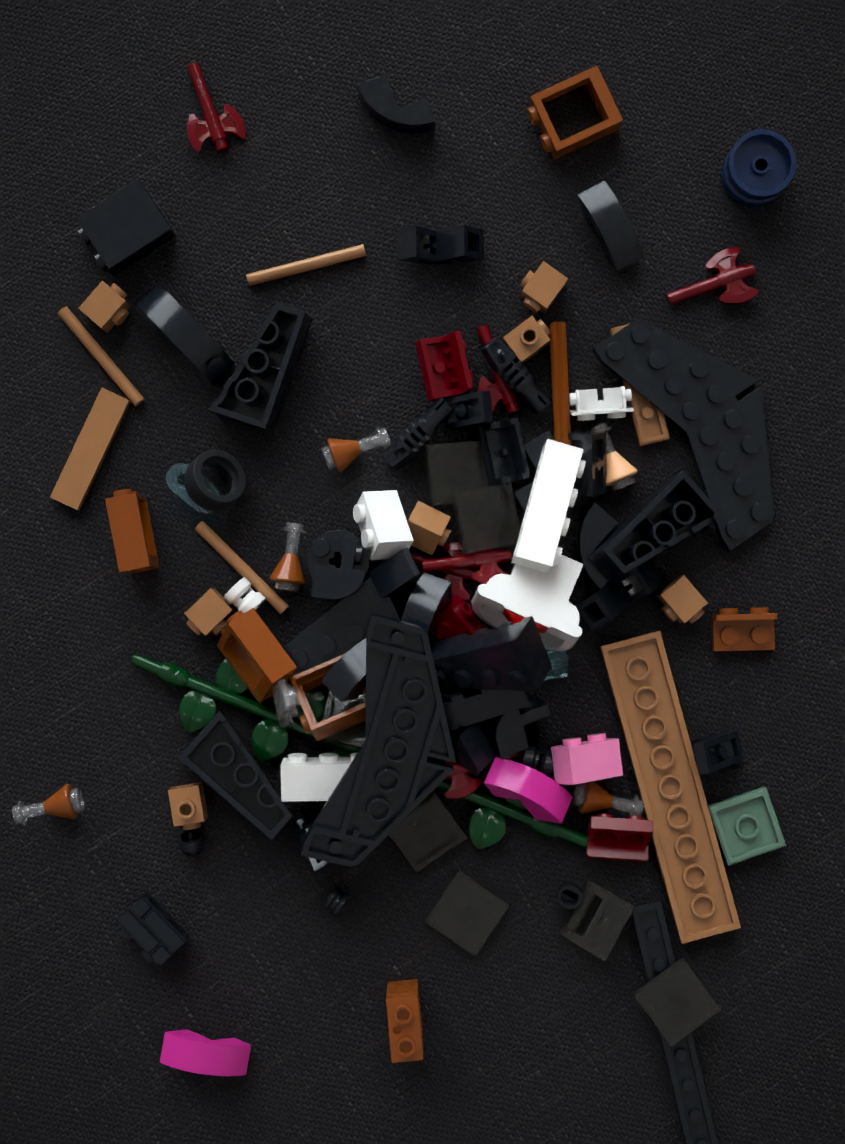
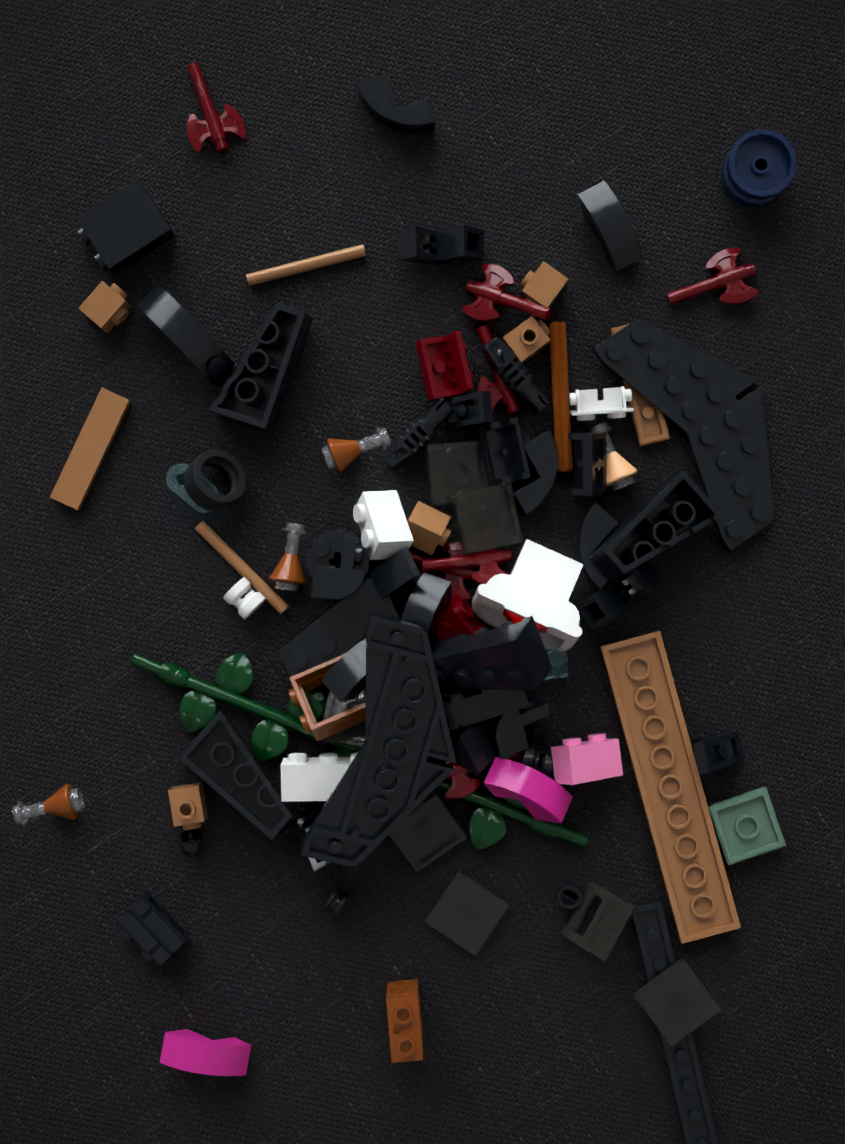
medium nougat bar [58,306,145,407] -> none
dark orange window [105,489,160,574] -> none
medium nougat brick [184,588,235,636] -> none
dark orange window [217,608,297,704] -> none
clear slope [271,679,300,728] -> none
white brick [511,439,586,573] -> none
dark orange window [527,66,623,160] -> none
piece [572,781,644,816] -> none
dark red bracket [586,814,653,862] -> none
medium nougat brick [656,575,708,624] -> none
dark orange bracket [711,607,778,651] -> none
none -> dark red piece [463,264,551,321]

